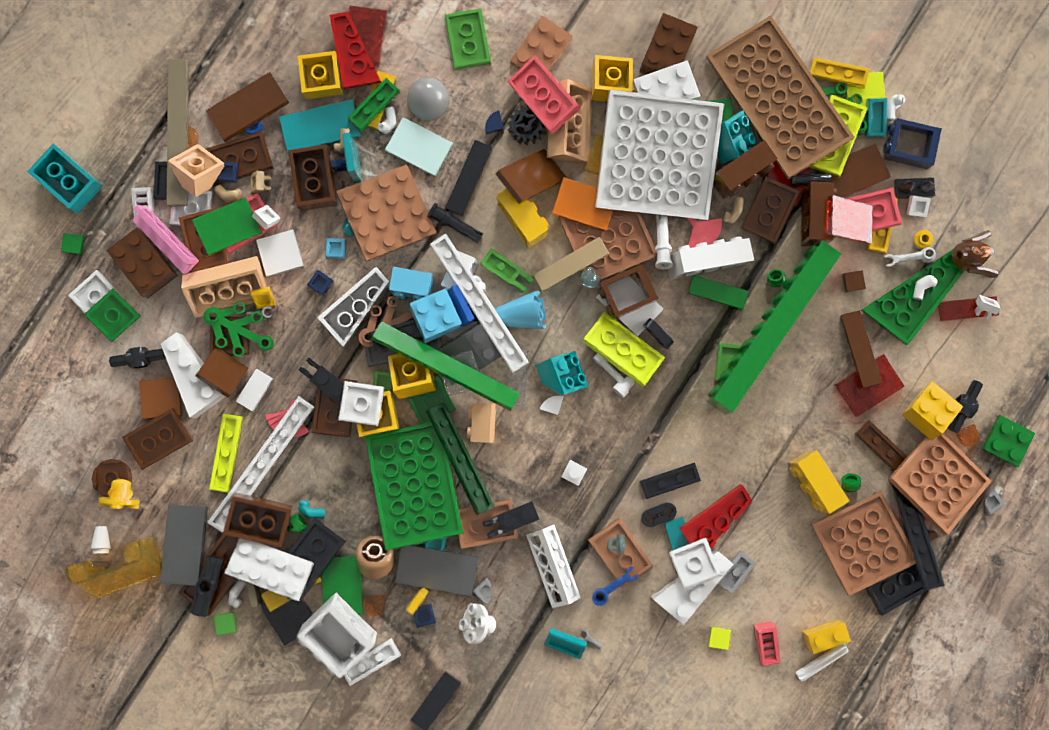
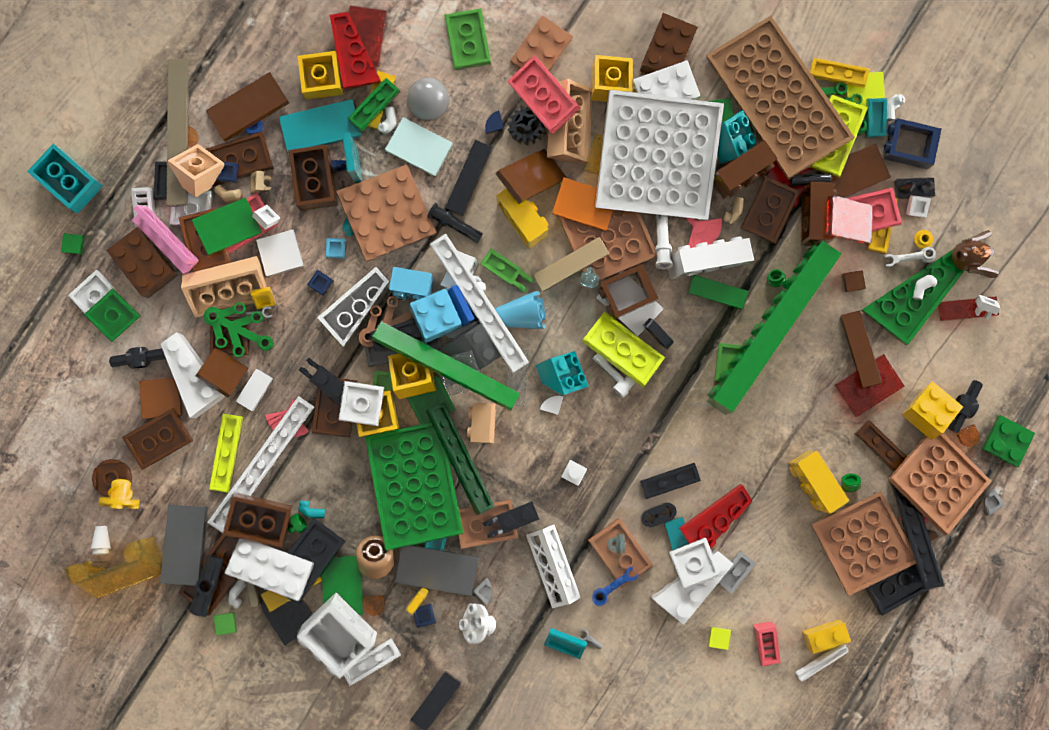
tan arm [334,129,349,154] -> none

